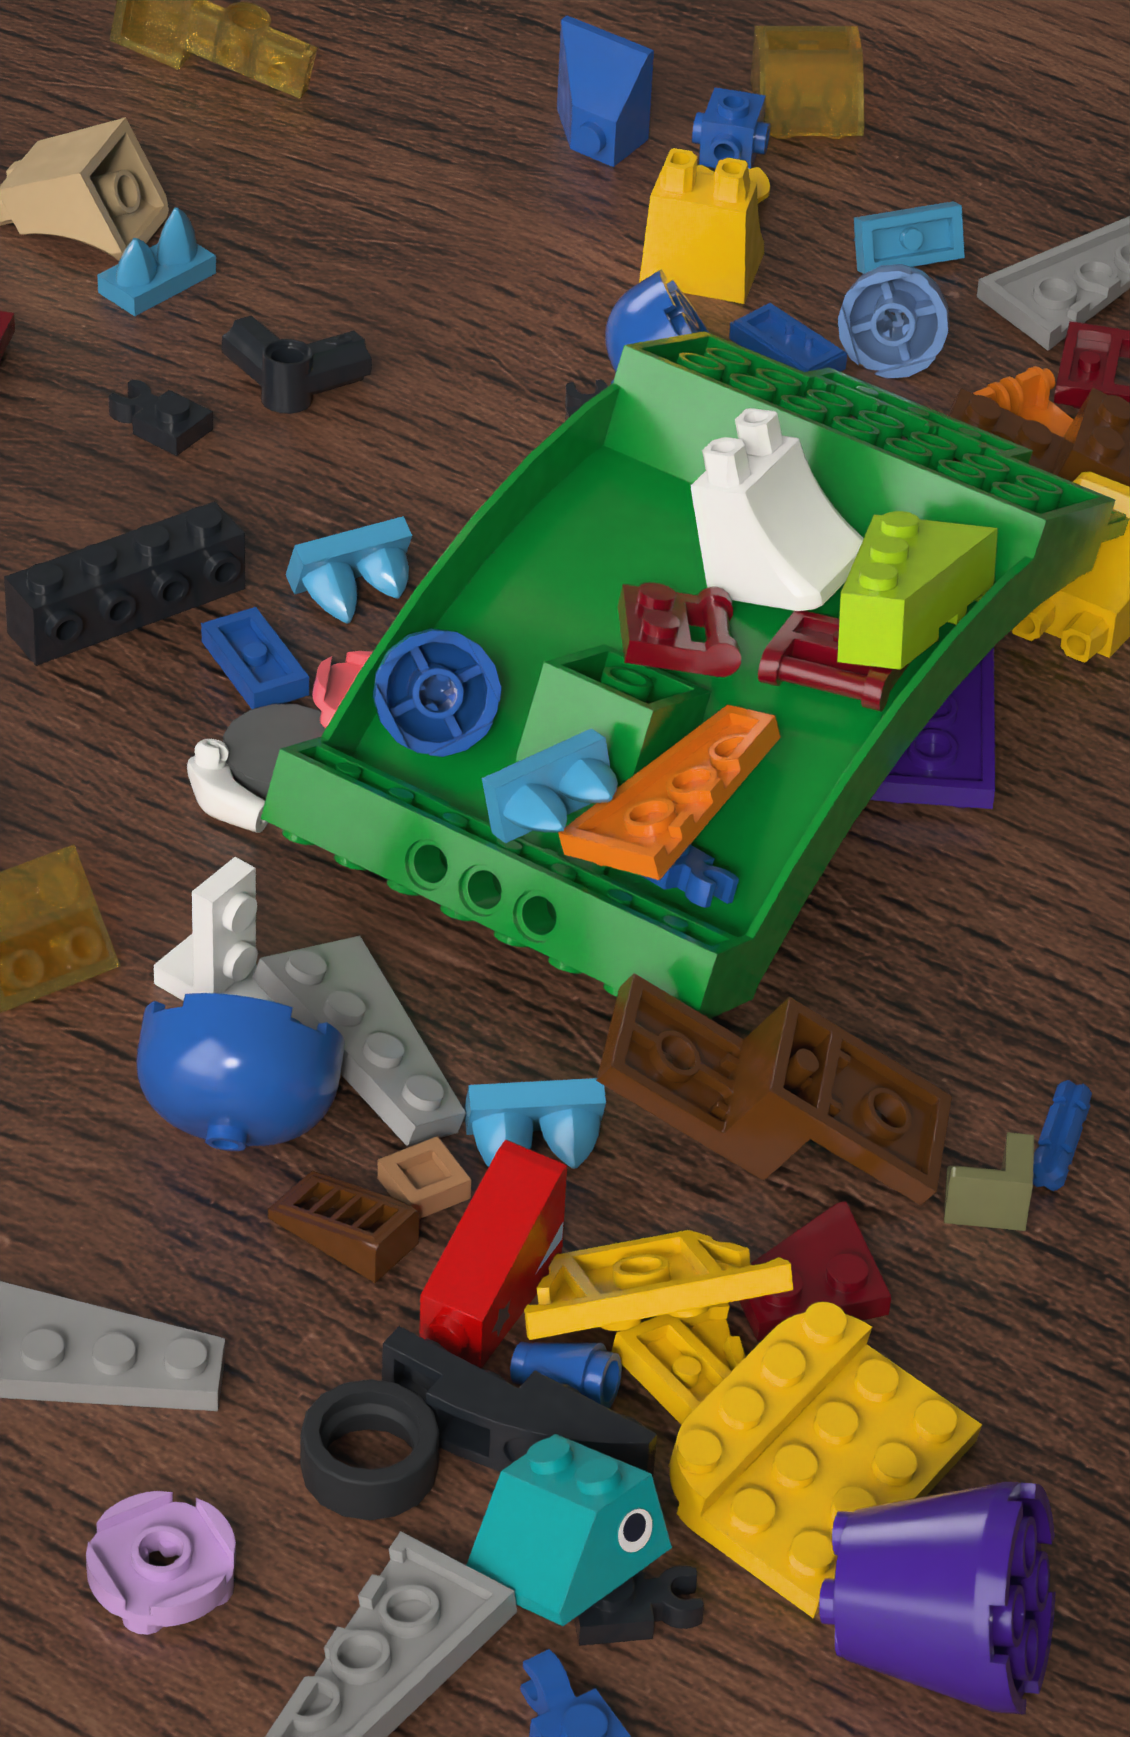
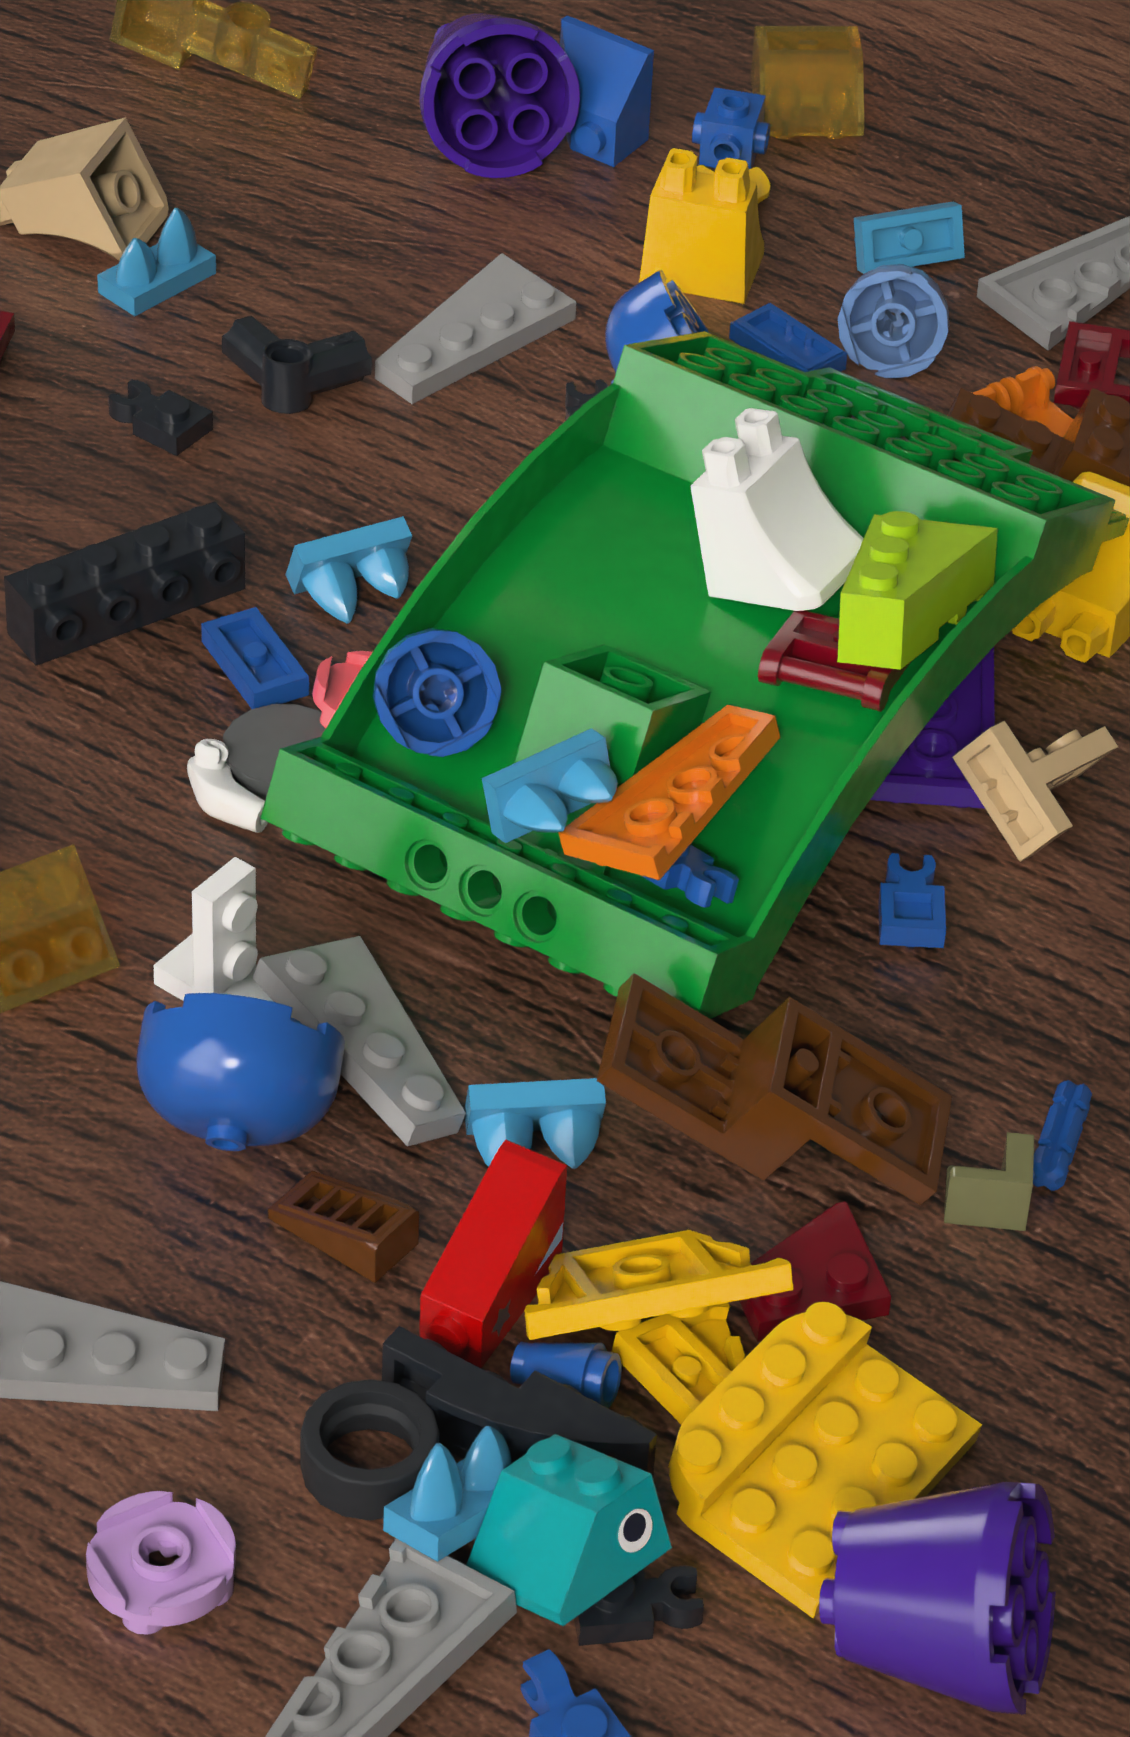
medium nougat plate [377,1136,471,1219] -> none
dark red plate [618,582,741,677] -> none
none -> light grey wing [375,253,576,404]
none -> dark azure tile [383,1426,512,1562]
none -> dark purple cone [420,13,580,178]
none -> blue plate [878,853,946,948]
none -> tan bracket [952,721,1118,862]

